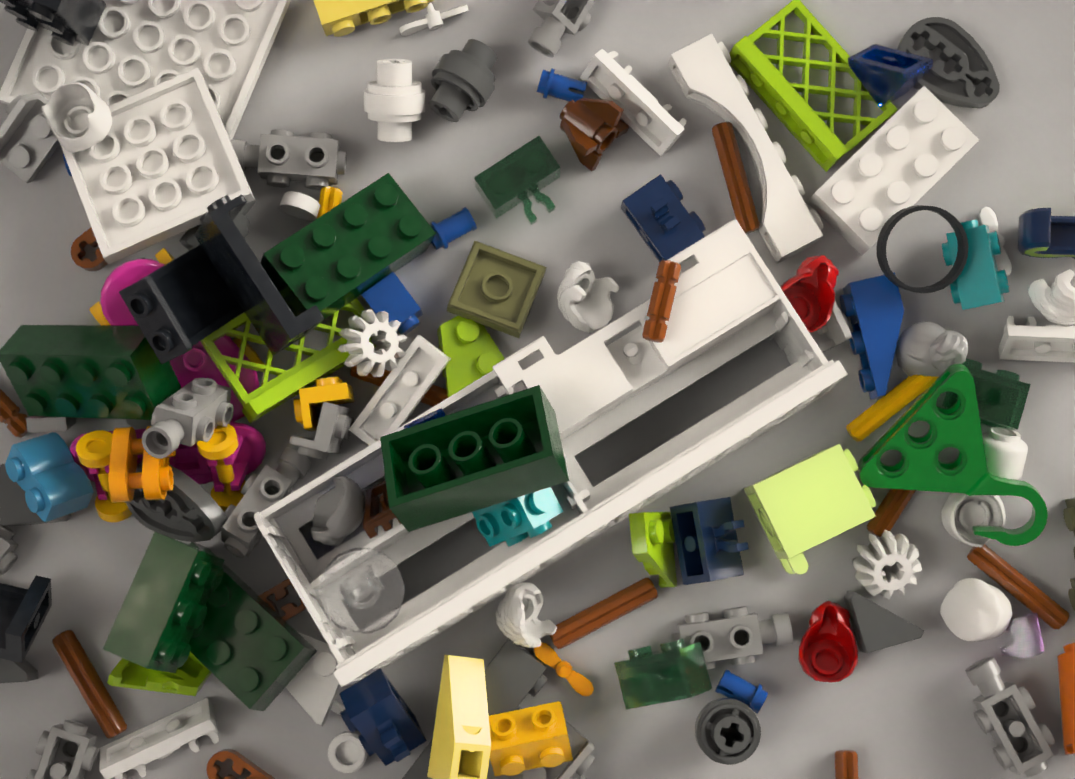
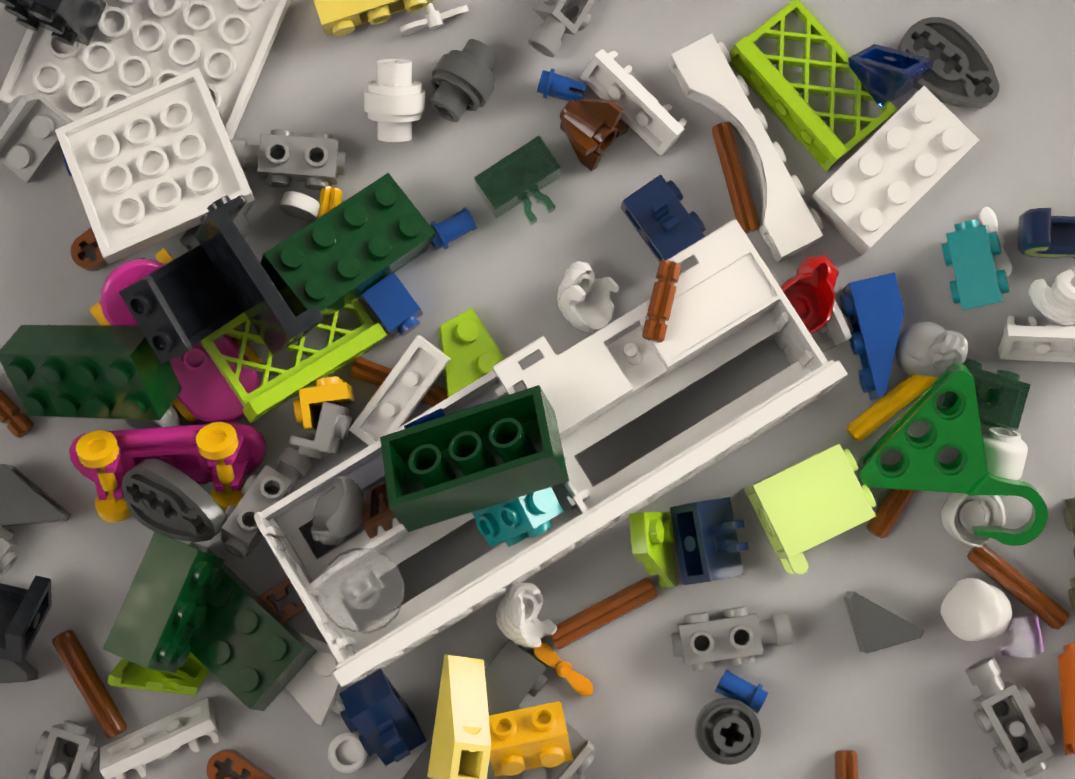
dark azure brick [5,432,94,522] -> none
light grey tile [26,416,76,433] -> none
white hair [42,82,112,153] -> none
light orange brick [108,426,176,503] -> none
light grey brick [142,378,234,459] -> none
white gear [338,309,408,377] -> none
olive tile [447,241,547,338] -> none
clear green brick [614,638,712,710] -> none
red hair [798,601,858,683] -> none
white gear [852,530,922,600] -> none
black tyre [876,205,968,293] -> none

